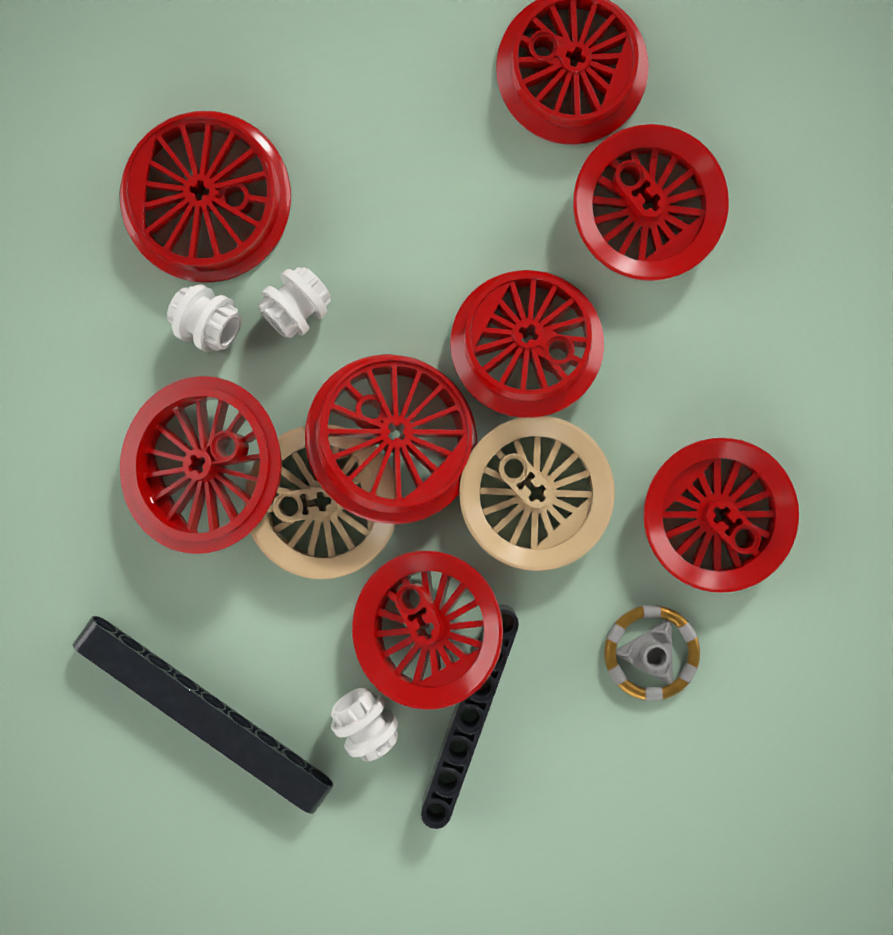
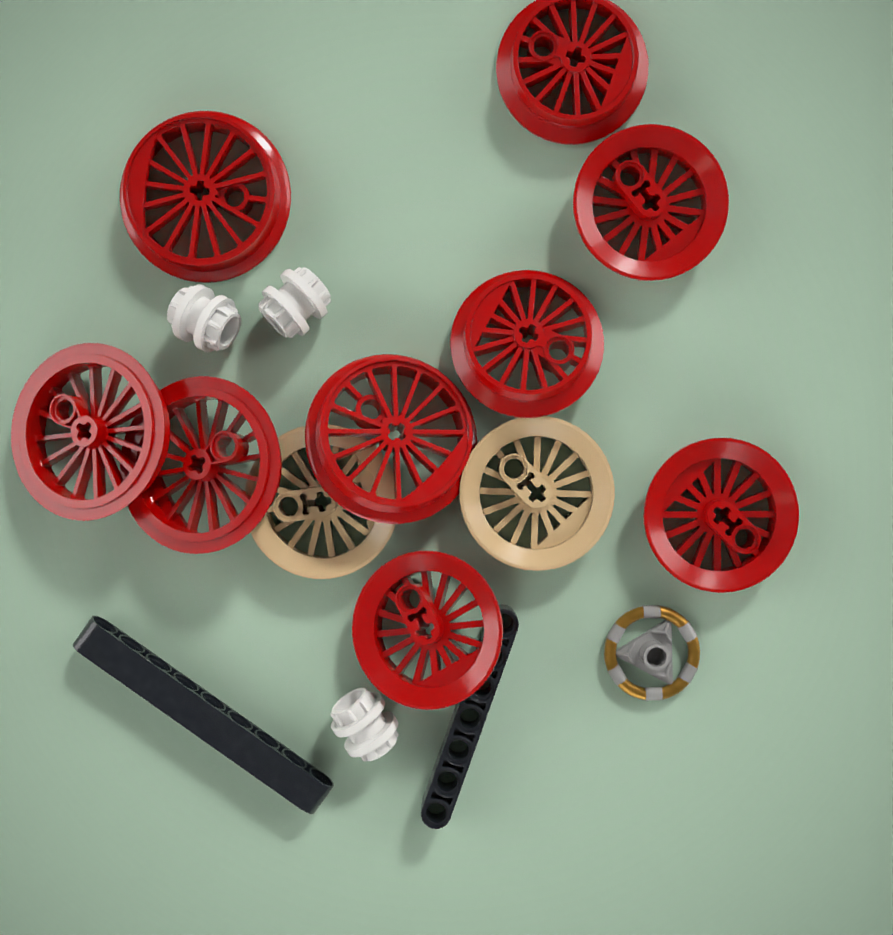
none -> piece [11,343,170,521]

